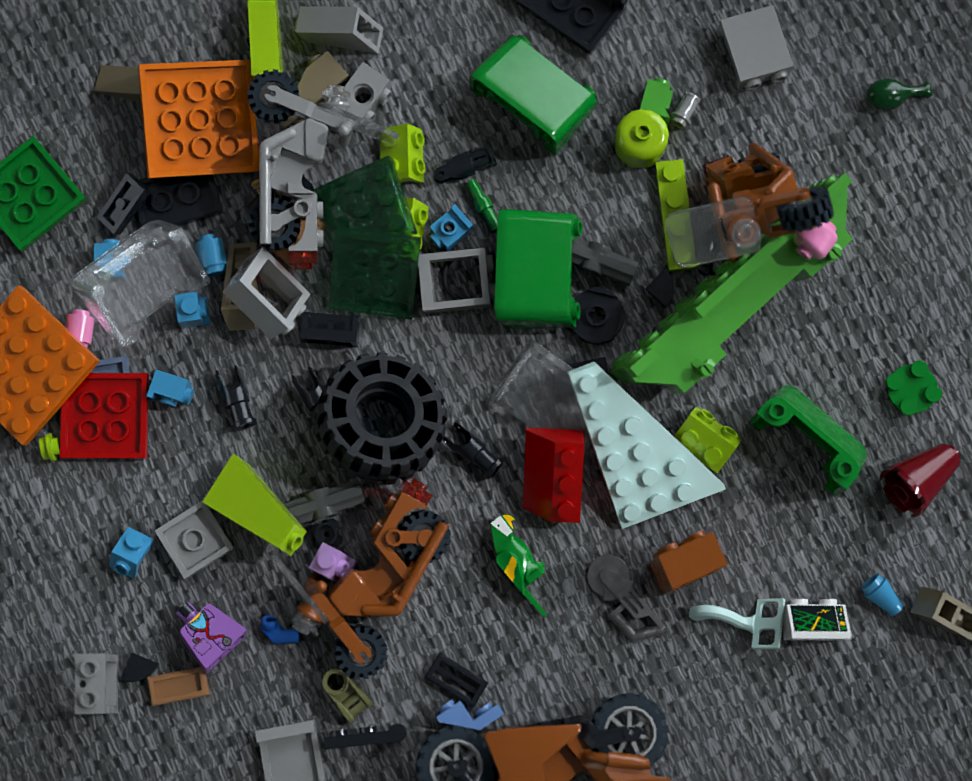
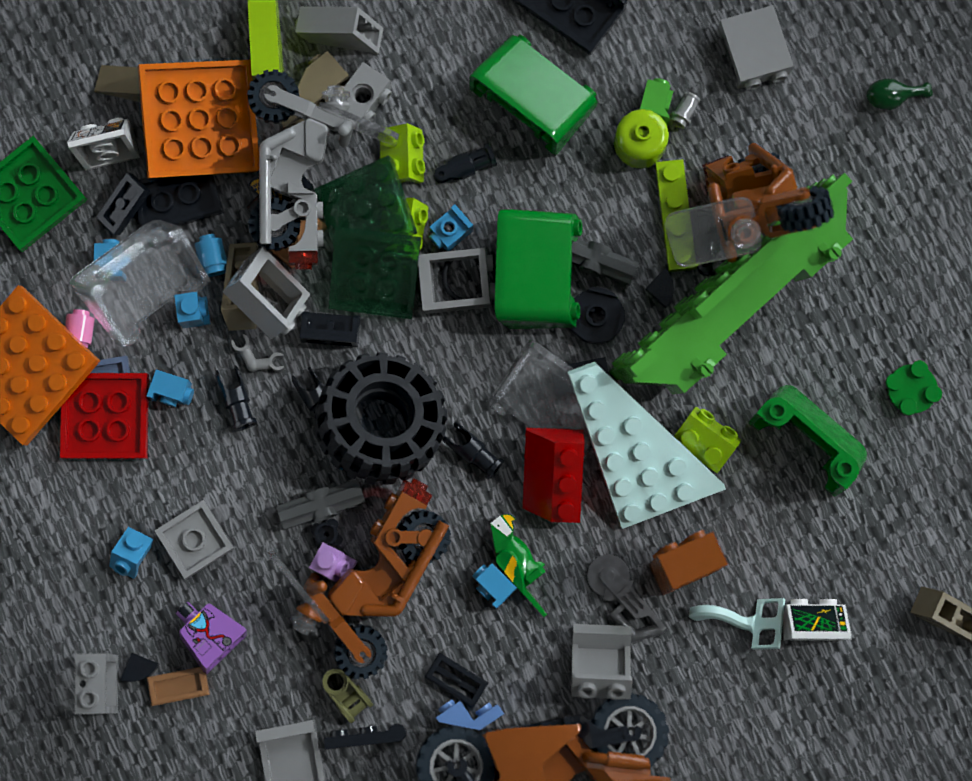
lime plate [39,433,60,462] -> none
lime slope [203,454,307,556] -> none
blue arm [260,615,300,644] -> none
green bar [466,179,498,232] -> none
bright pink head [793,221,838,260] -> none
dark azure cone [861,573,904,617] -> none
dark red cone [880,443,960,517] -> none
none -> white slope [67,118,140,170]
none -> light grey arm [231,334,285,372]
none -> dark azure brick [472,563,517,609]
none -> light grey panel [571,624,632,700]

